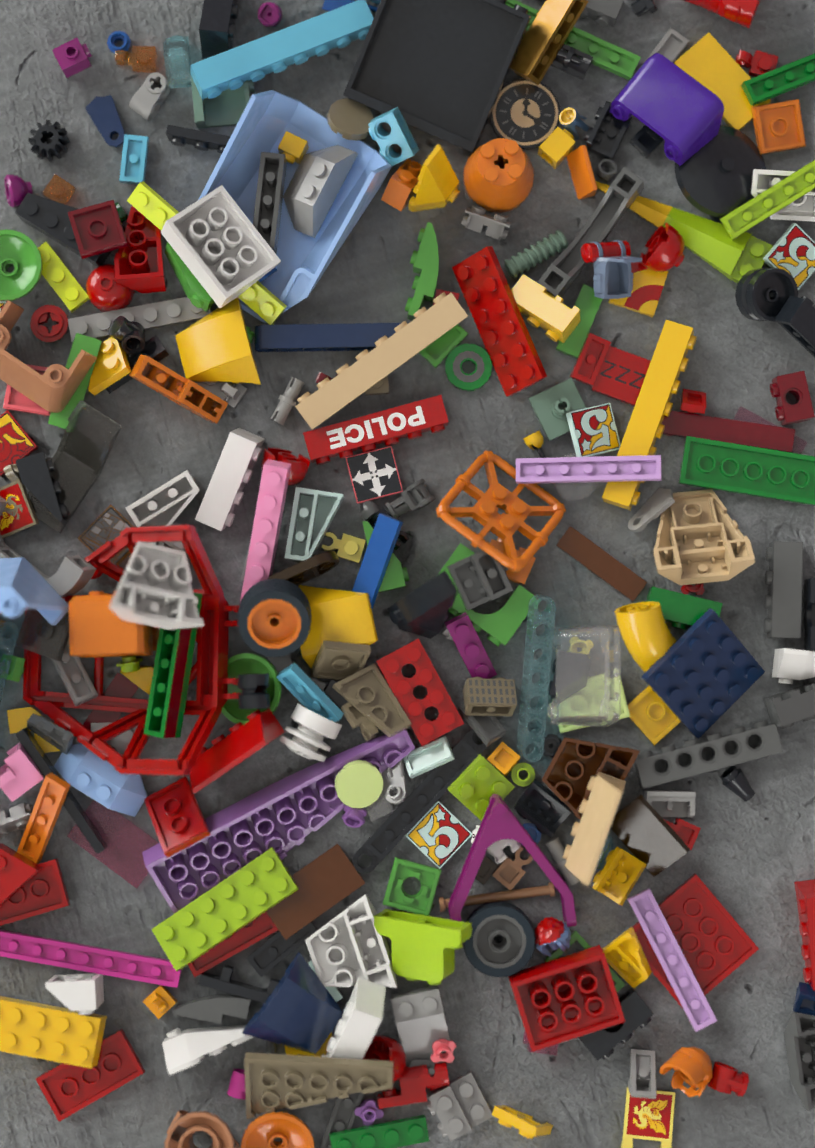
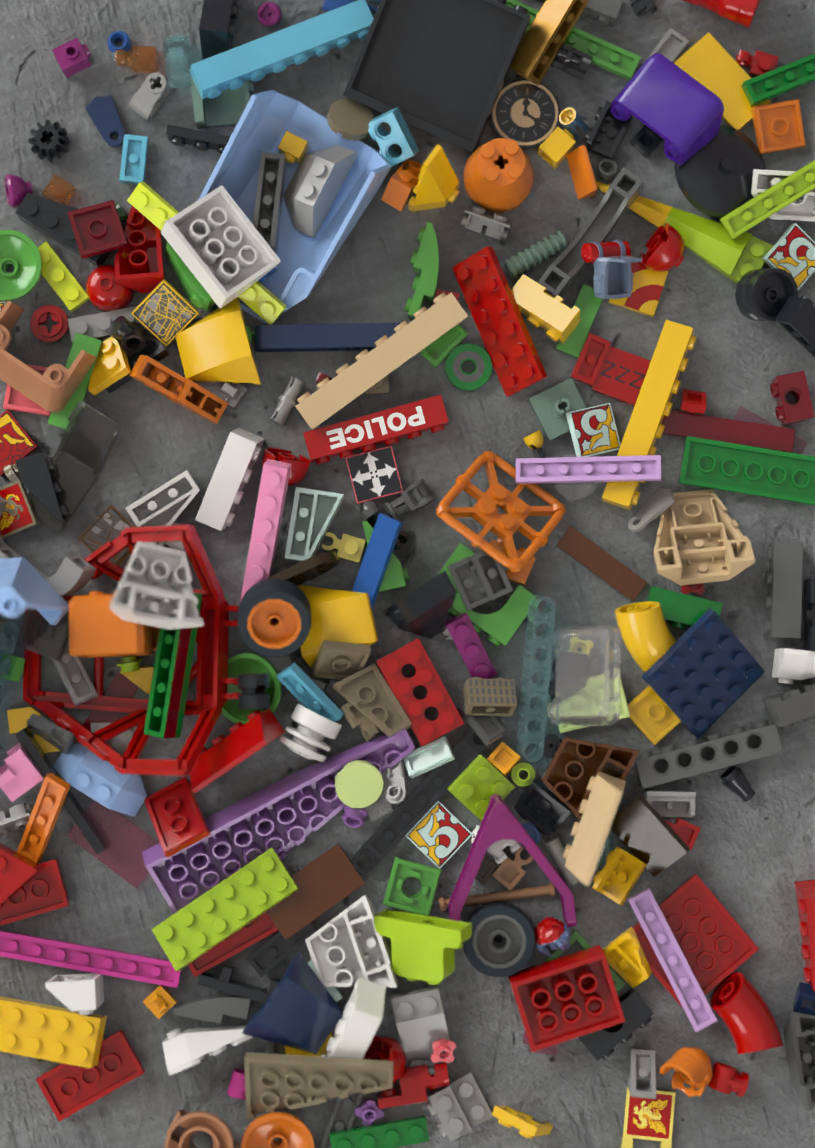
none -> tile [131,279,199,346]
none -> red brick [710,972,784,1054]

